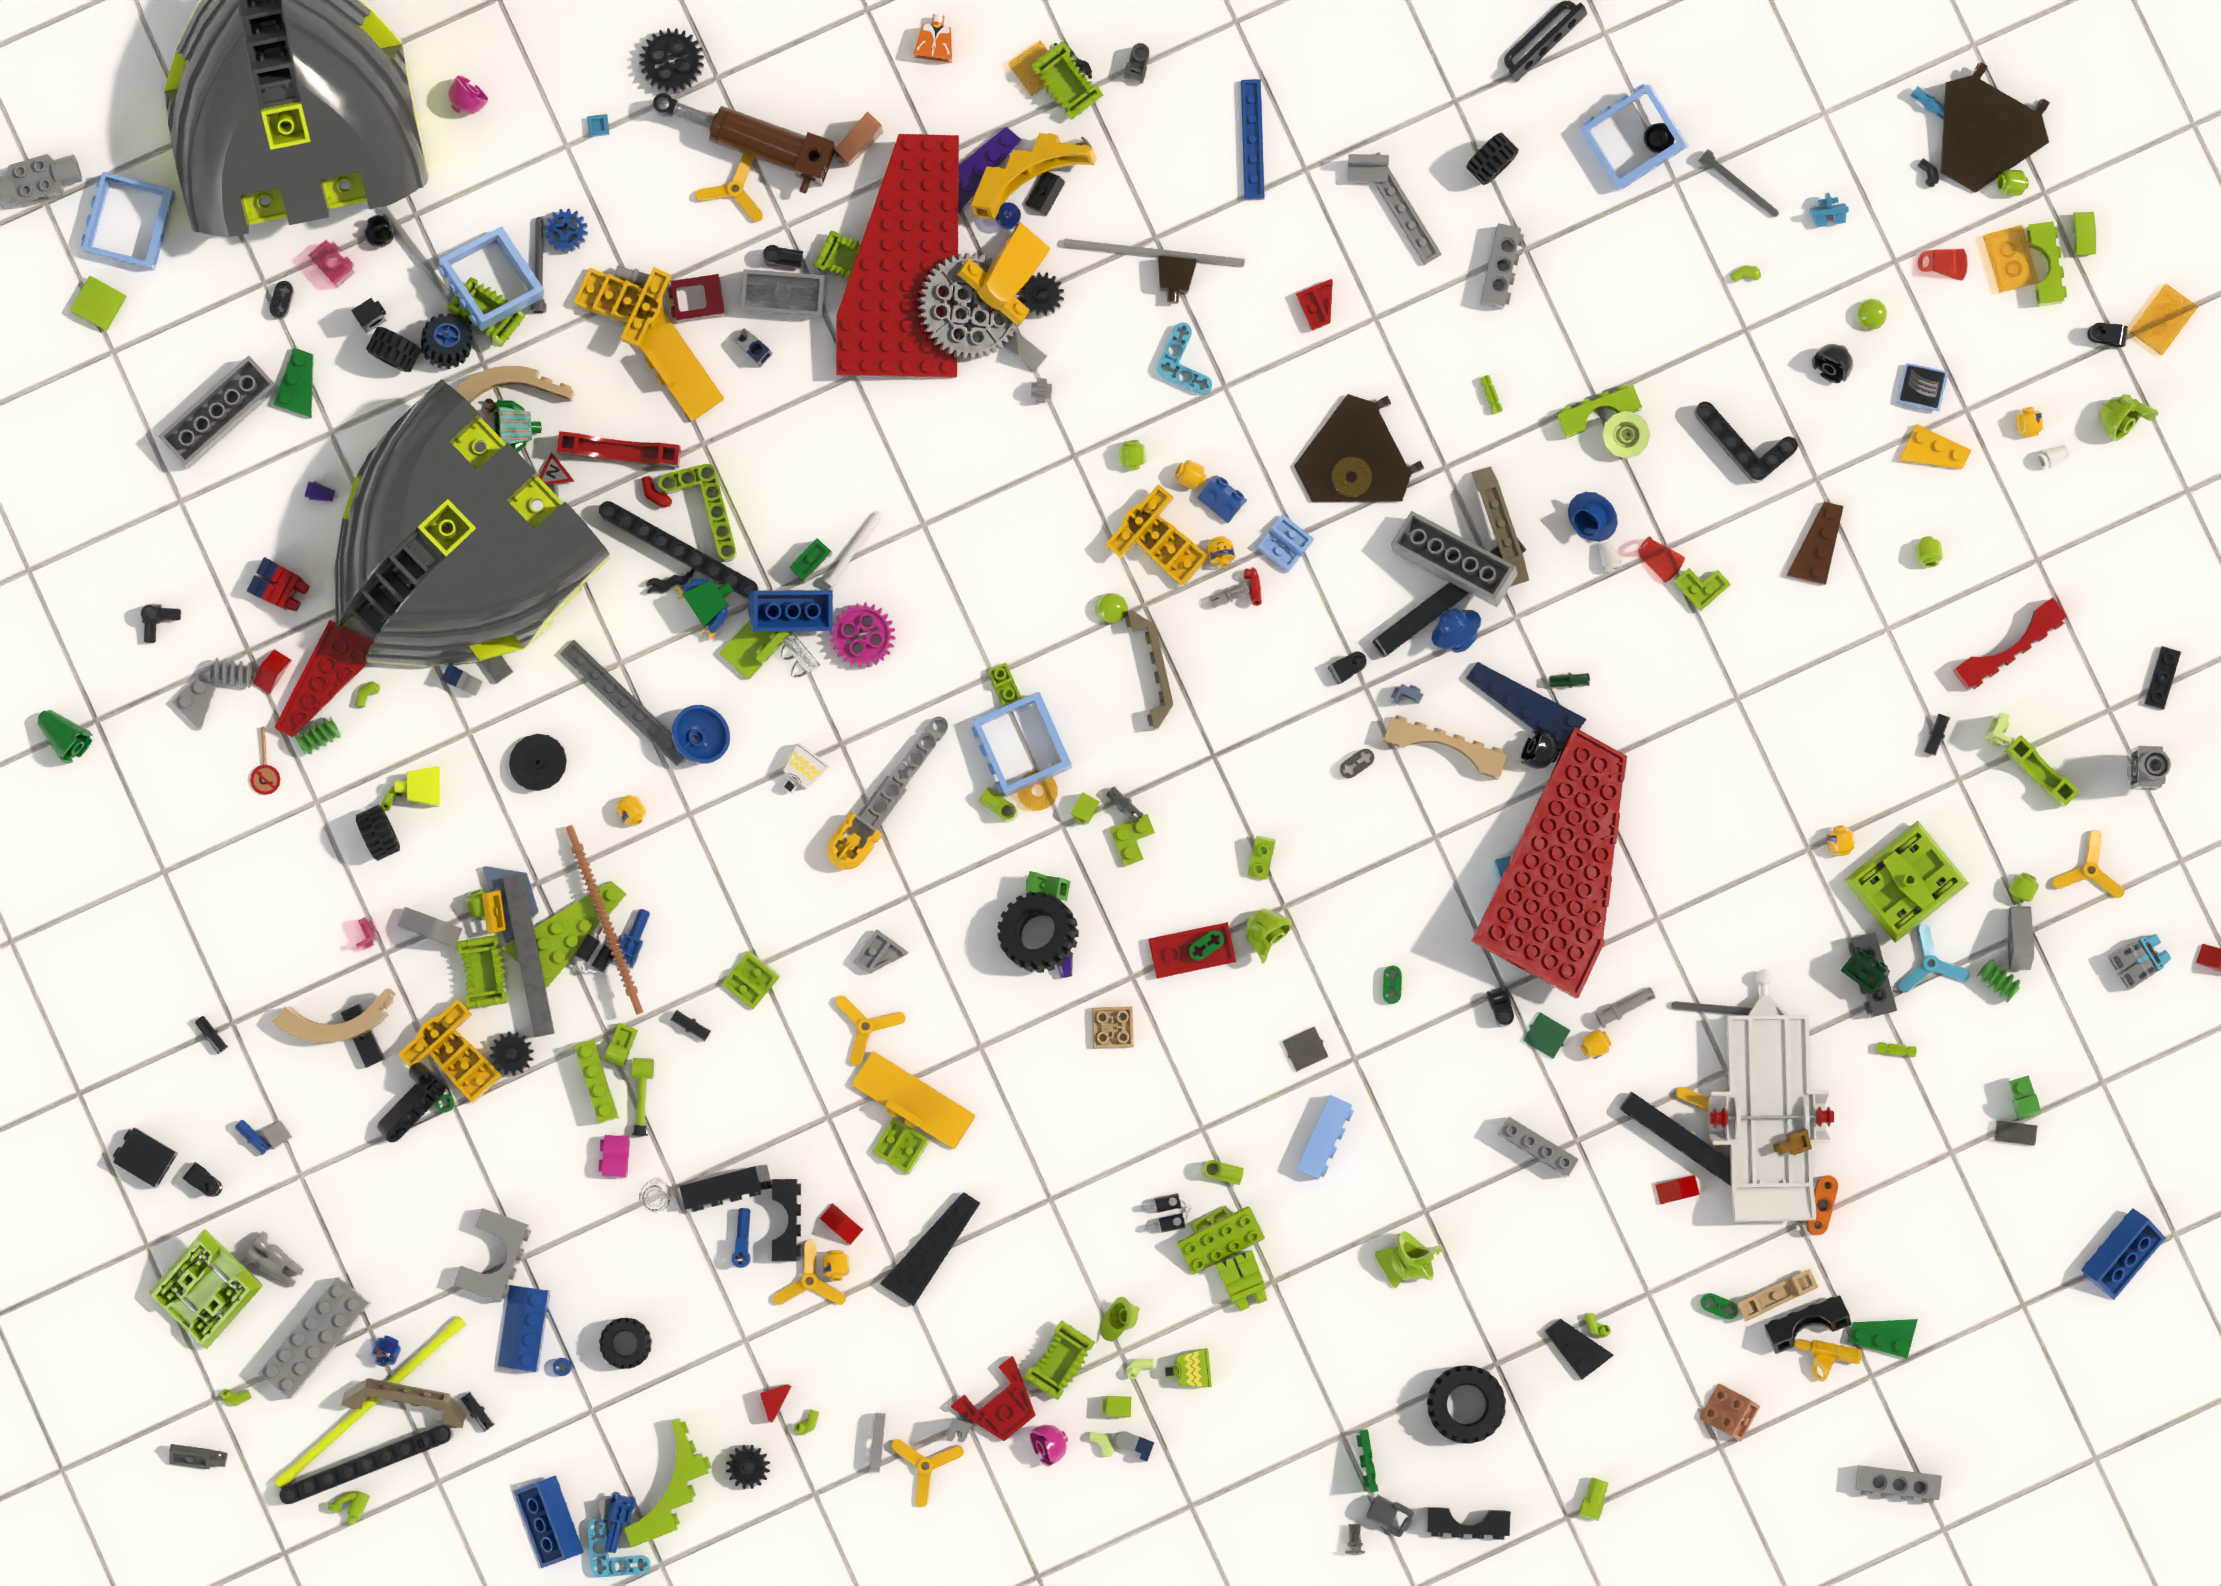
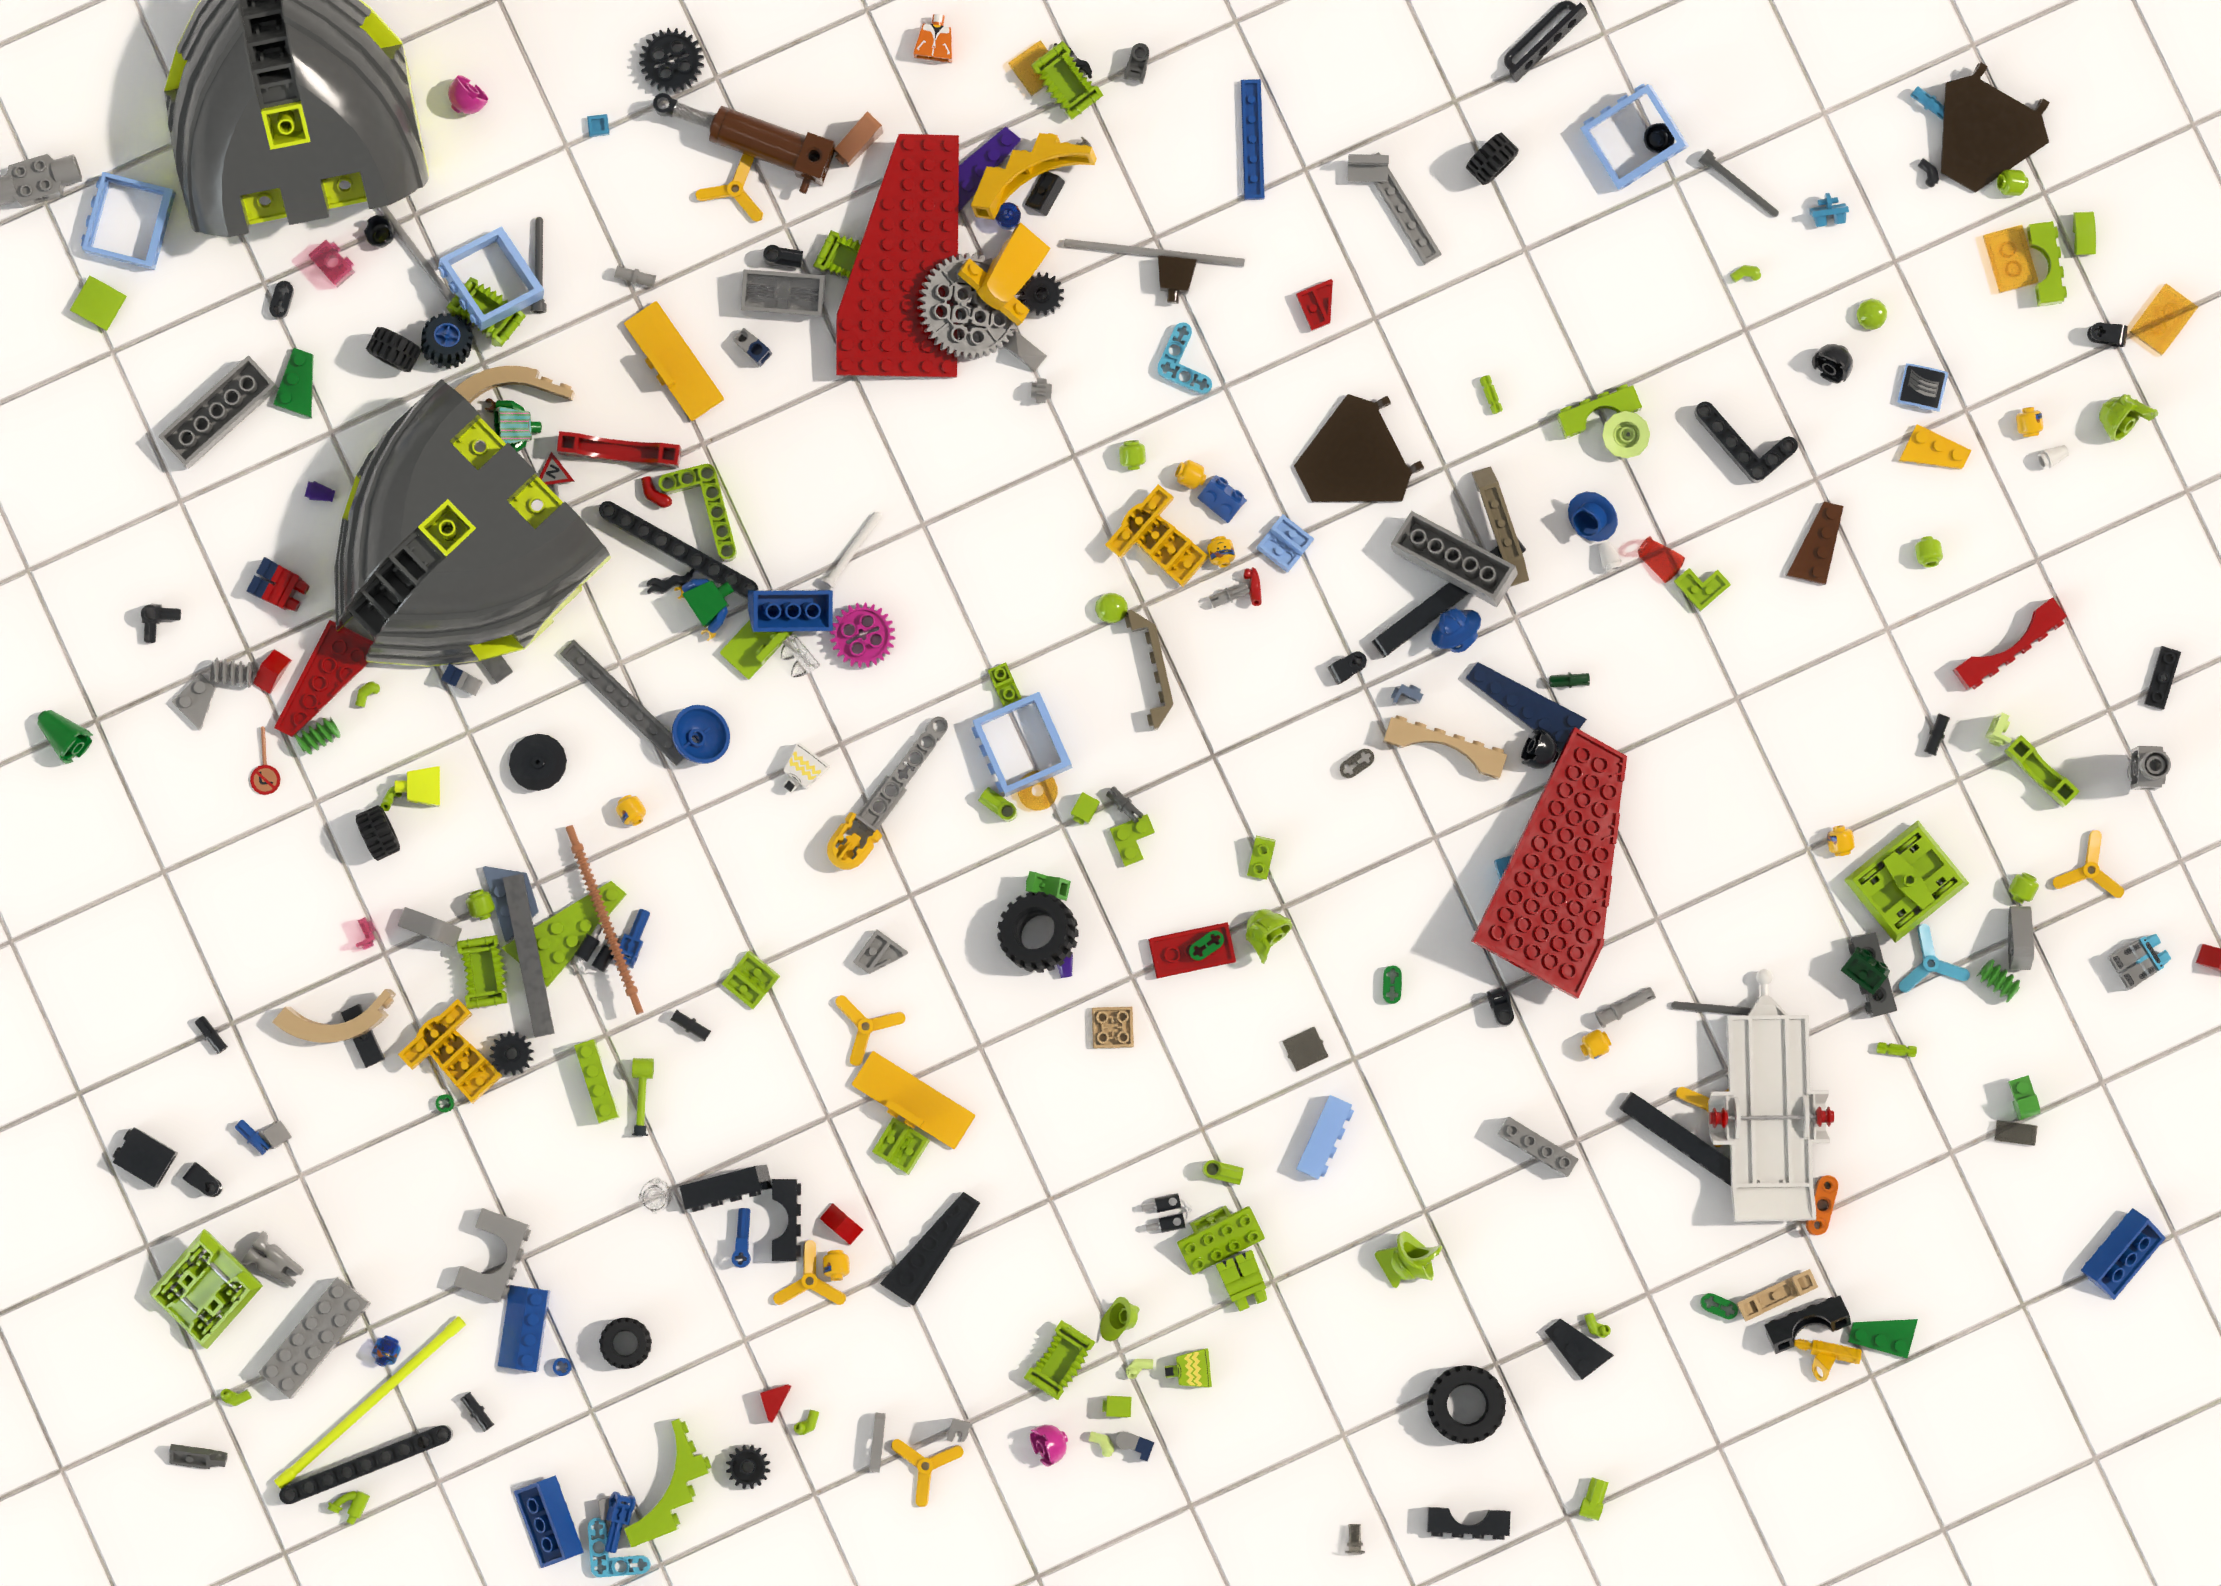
dark tan slope [341,1378,466,1428] -> none
black brick [351,298,387,334] -> none
black beam [377,1062,446,1143] -> none
yellow tile [482,890,506,934] -> none
blue gear [544,208,588,253] -> none
yellow slope [573,267,672,348] -> none
dark pink brick [598,1135,630,1178] -> none
lime plate [604,1023,638,1068] -> none
dark red window [668,274,725,324] -> none
green panel [789,538,832,583] -> none
red wing [951,1355,1036,1441] -> none
clear yellow tile [1332,457,1372,497] -> none
green wing [1356,1429,1378,1493] -> none
dark grey piece [1366,1494,1414,1537] -> none
light grey brick [1480,223,1524,309] -> none
clear green piece [1523,1012,1571,1059] -> none
red slope [1655,1175,1700,1205] -> none
nougat bracket [1700,1383,1760,1442] -> none
pearl gold plate [1773,1128,1812,1155] -> none
light grey brick [1855,1465,1942,1504] -> none
clear red piece [1918,248,1968,281] -> none

